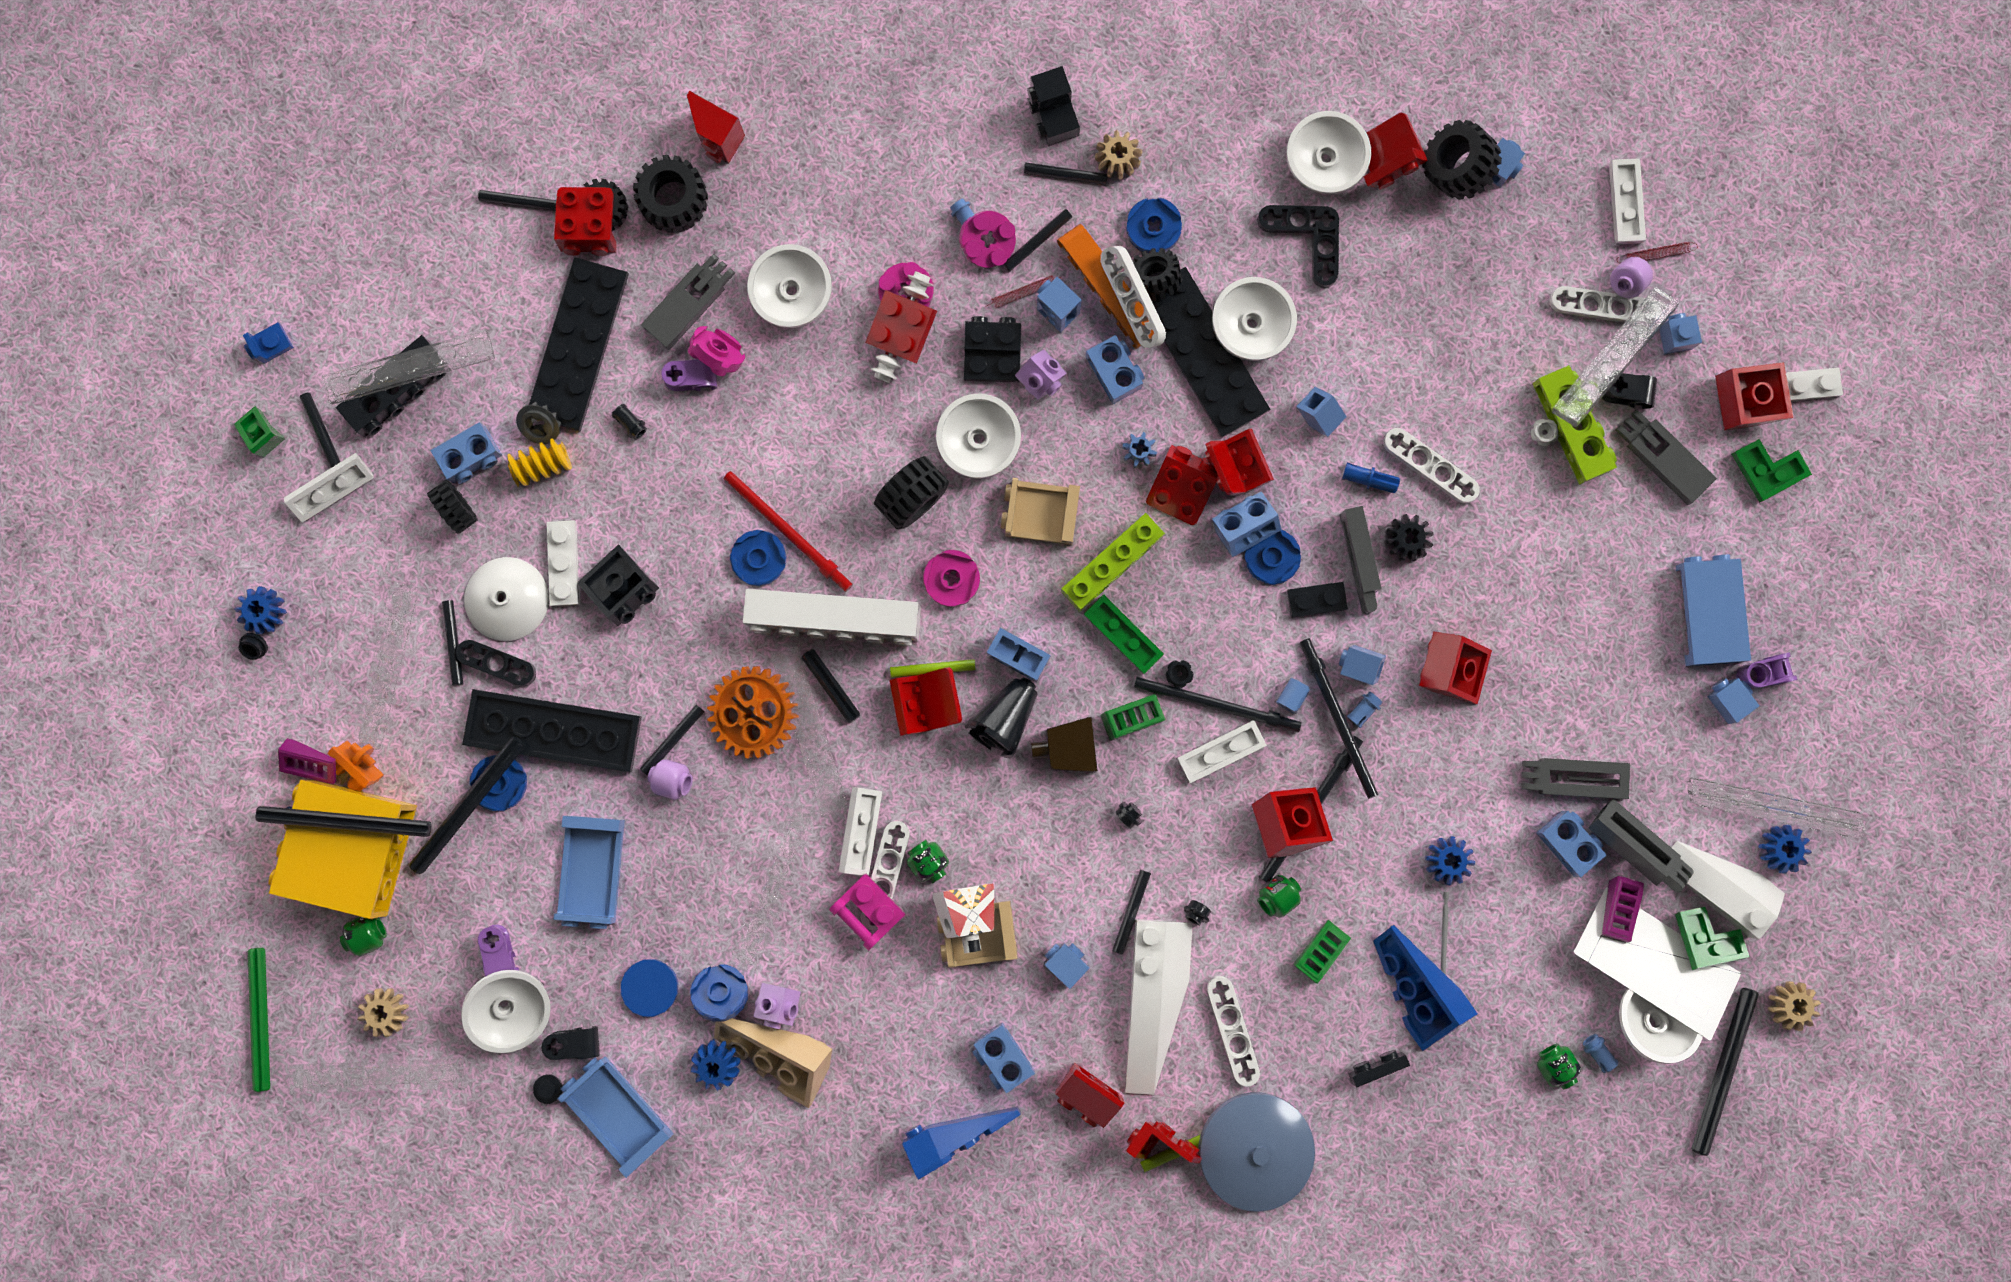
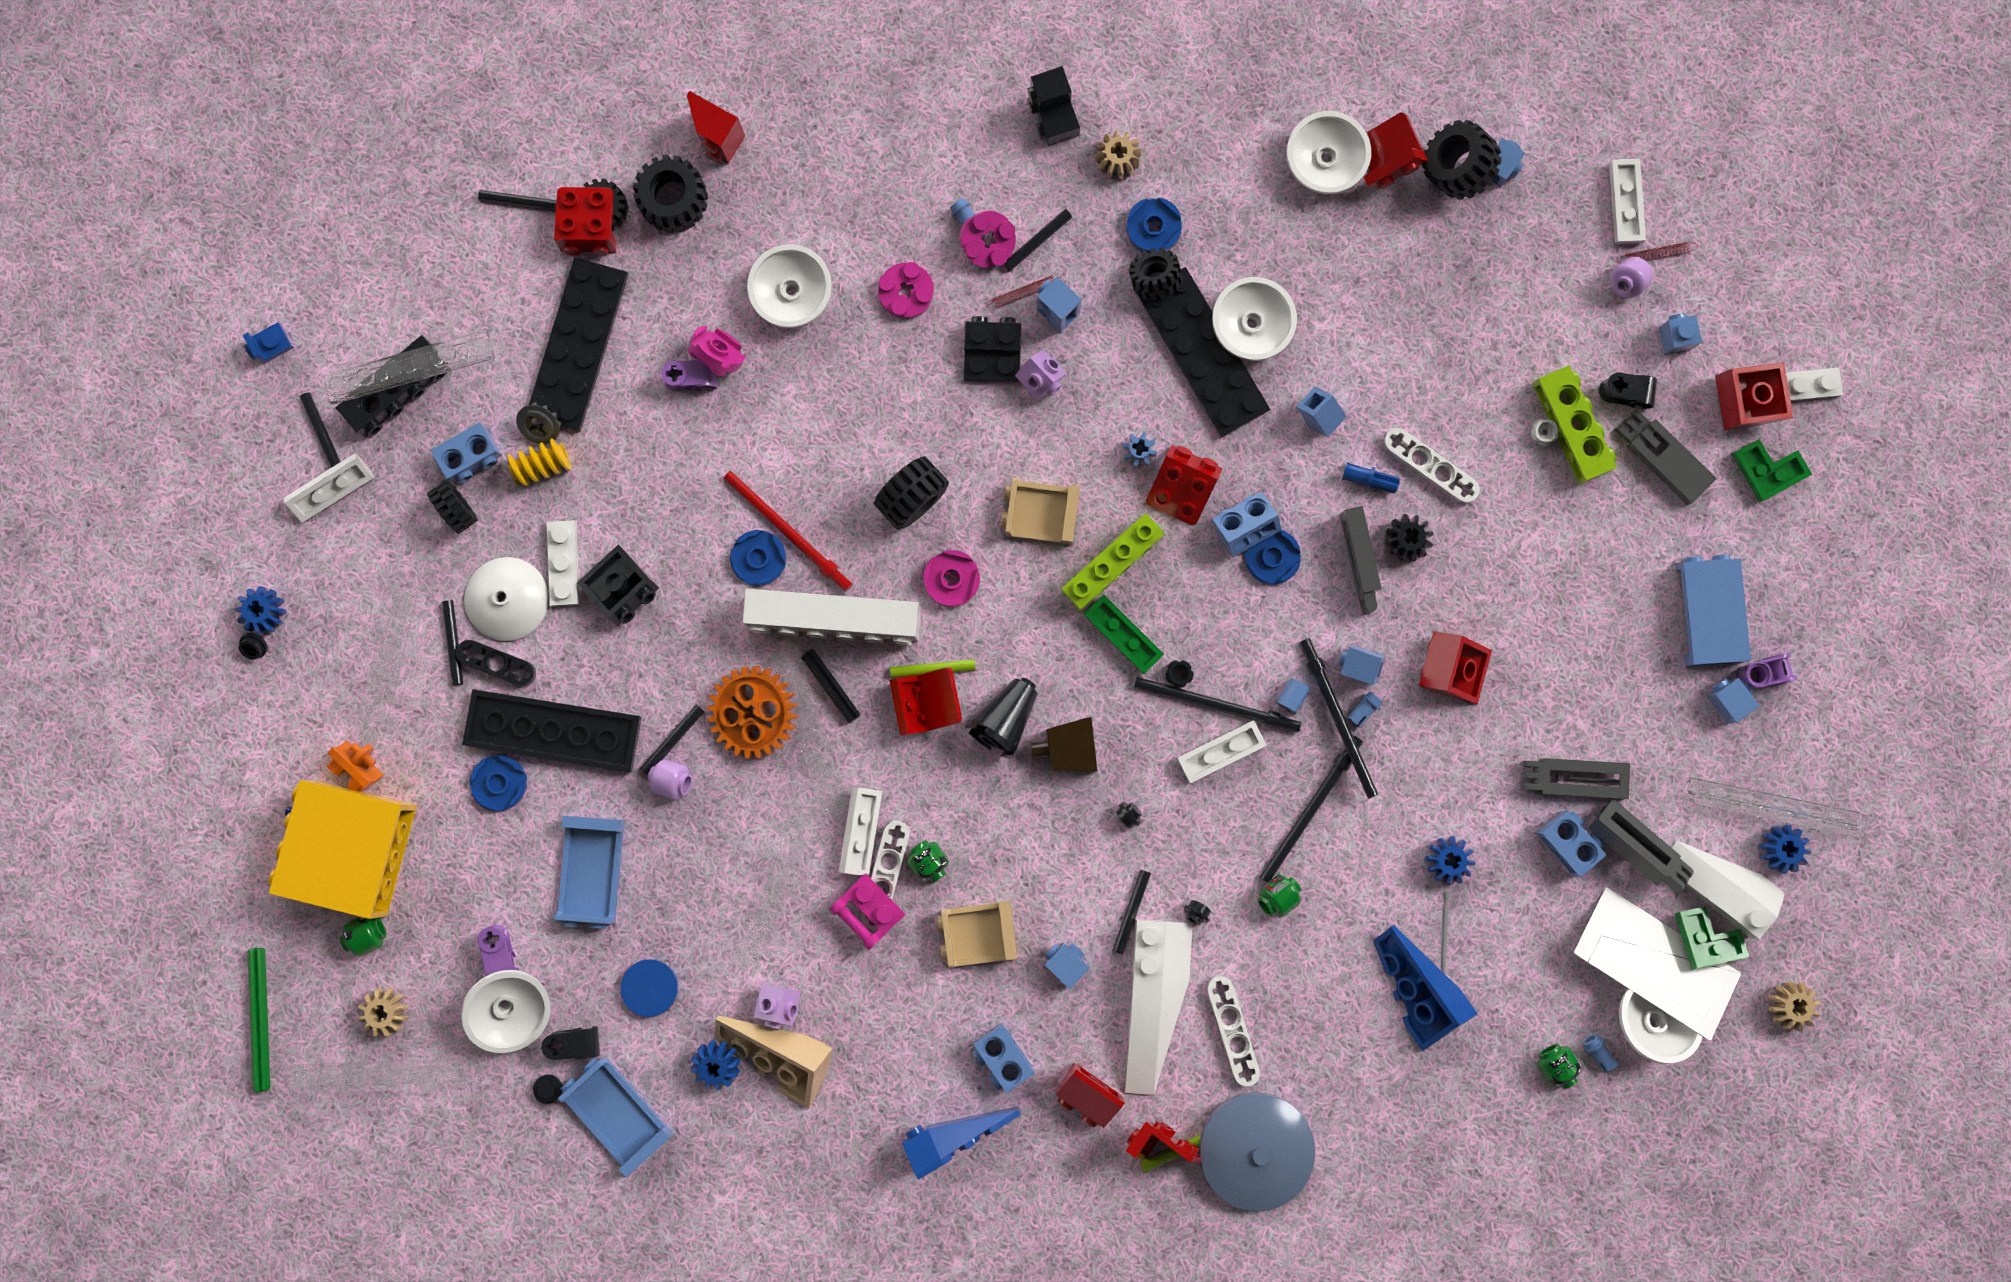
green slope [234,406,285,457] -> none
black axle [255,806,431,837] -> none
magenta slope [278,738,336,785] -> none
black axle [409,737,525,874] -> none
black pin [612,404,647,440] -> none
dark grey hinge [641,254,735,351] -> none
blue tile [690,964,748,1022] -> none
red plate [865,271,937,383] -> none
torso [932,883,994,953] -> none
white dish [936,393,1021,478] -> none
medium blue brick [987,628,1051,683] -> none
black bar [1024,162,1107,185] -> none
orange beam [1057,224,1154,349] -> none
medium blue brick [1085,335,1145,404] -> none
green slope [1100,694,1166,741] -> none
white beam [1101,246,1166,348] -> none
red bracket [1205,429,1274,495] -> none
red slope [1252,787,1333,858] -> none
black beam [1257,205,1339,288] -> none
black plate [1287,581,1348,618] -> none
green slope [1293,920,1351,984] -> none
black plate [1348,1050,1410,1088] -> none
white beam [1549,286,1661,326] -> none
clear plate [1552,287,1679,427] -> none
magenta slope [1602,876,1644,943] -> none
black axle [1692,988,1759,1156] -> none

